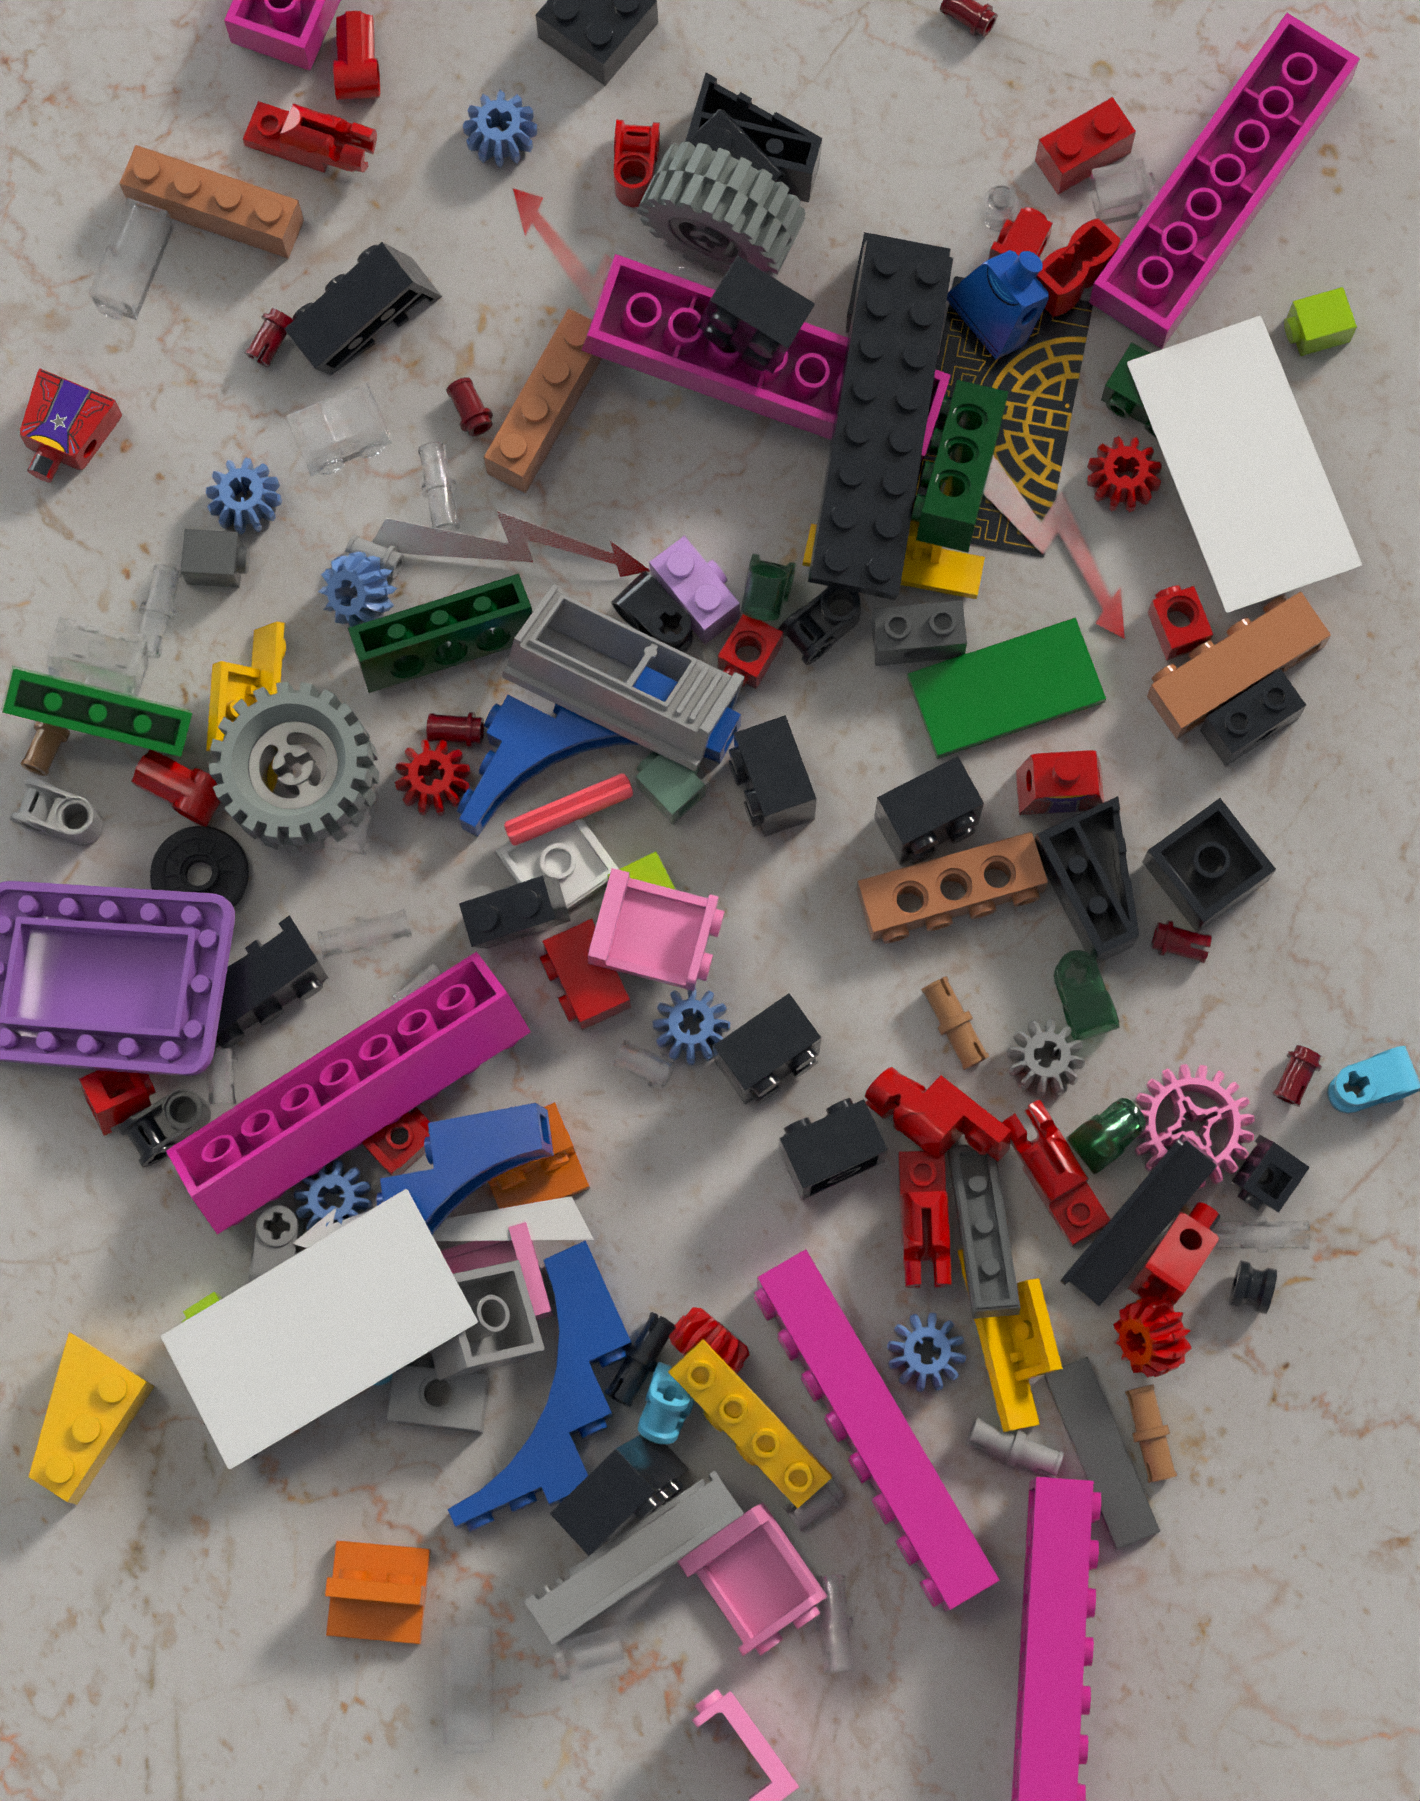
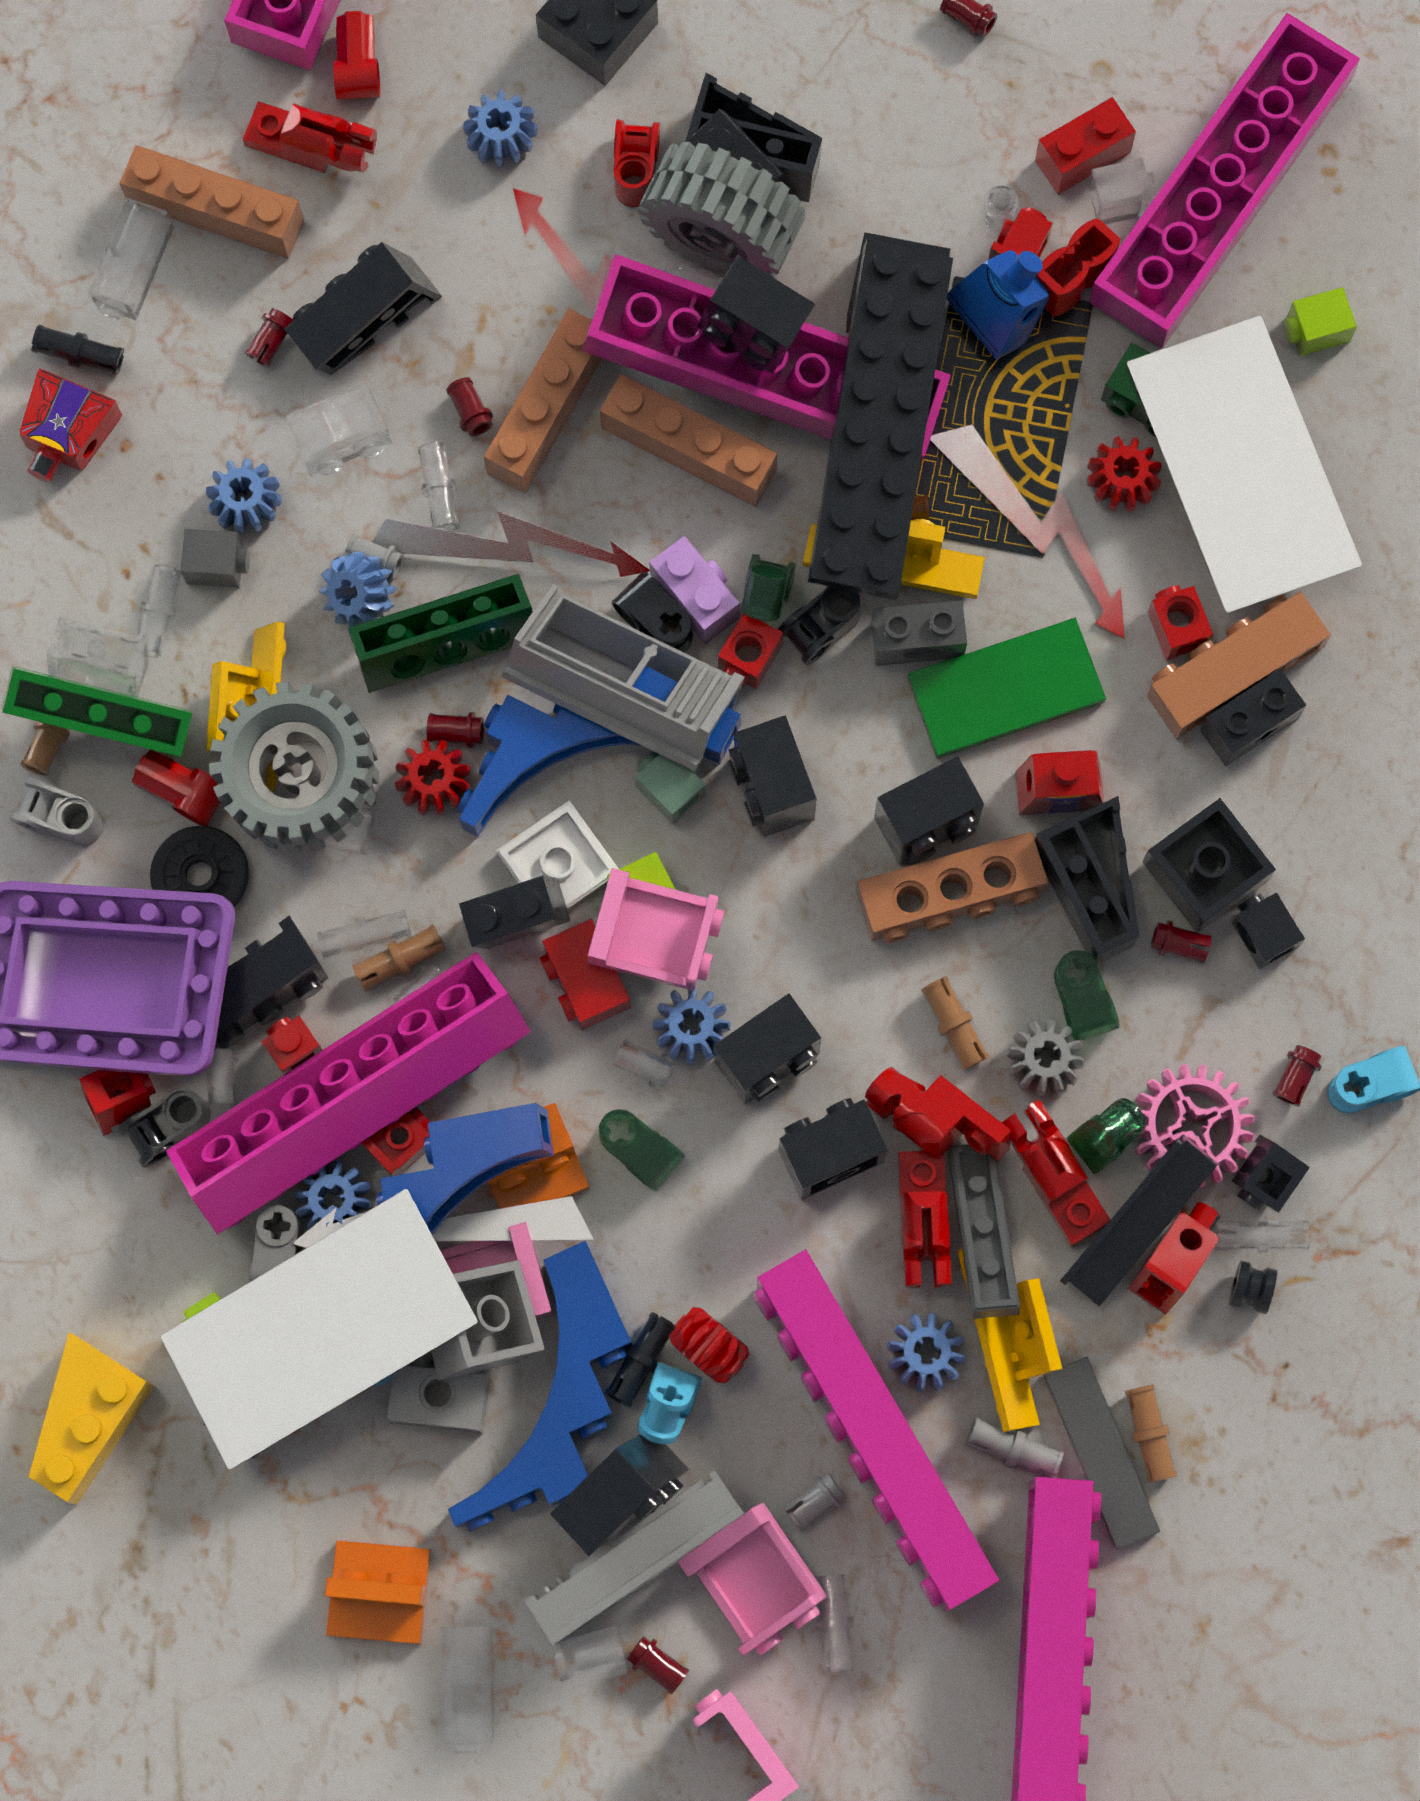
coral axle [504,773,633,846] -> none
yellow bracket [668,1339,832,1509] -> none
dark green brick [911,380,1009,553] -> none
red gear [1113,1296,1192,1378] -> none
none -> black pin [31,324,124,375]
none -> red brick [261,1016,323,1074]
none -> medium nougat pin [352,924,446,992]
none -> clear green piece [599,1109,686,1192]
none -> nougat brick [600,374,777,507]
none -> dark red pin [627,1636,689,1694]
none -> black brick [1232,892,1305,969]

